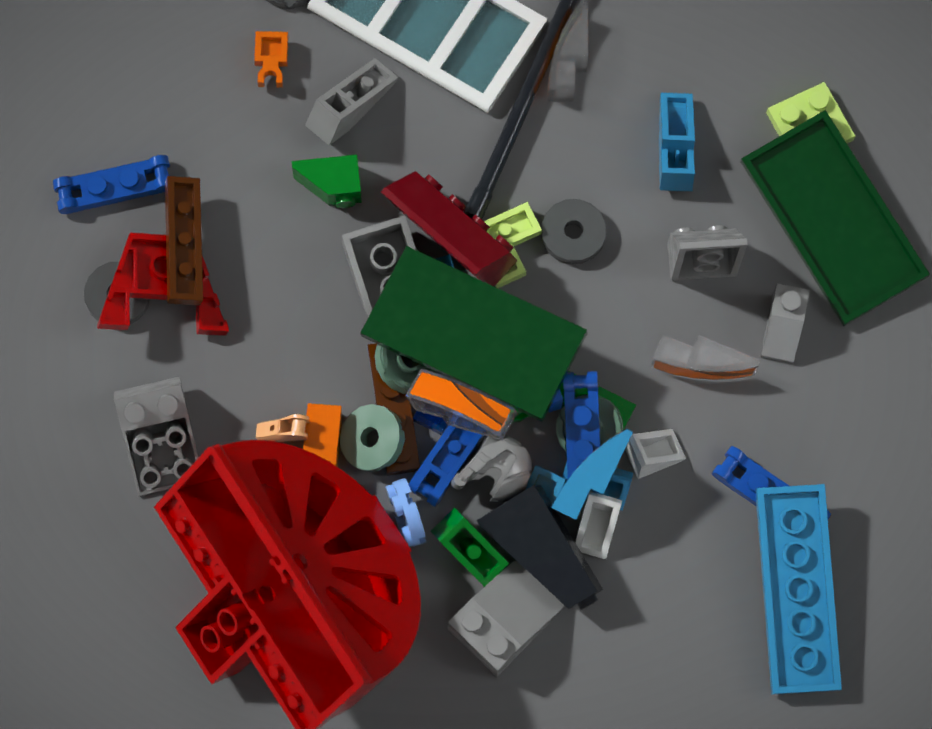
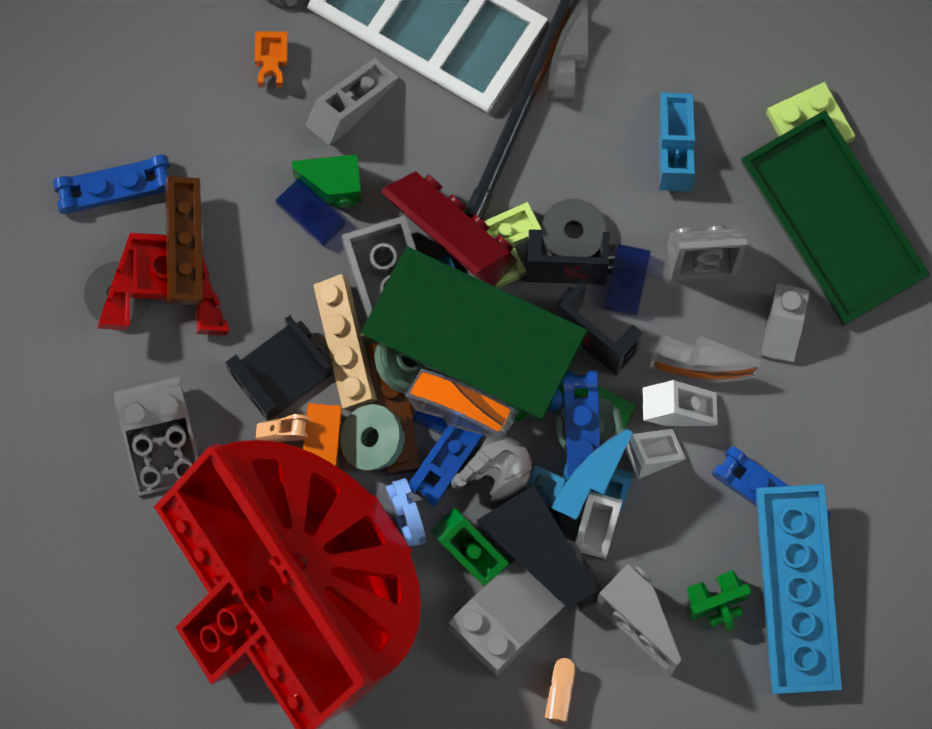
none -> black panel [225,315,332,421]
none -> clear blue plate [275,178,346,247]
none -> tan plate [313,274,377,411]
none -> black panel [526,229,615,285]
none -> light nougat bar [545,658,575,724]
none -> black panel [556,282,643,376]
none -> light grey slope [595,564,681,676]
none -> clear blue plate [605,244,651,316]
none -> white slope [642,380,718,426]
none -> green hips [686,570,751,632]

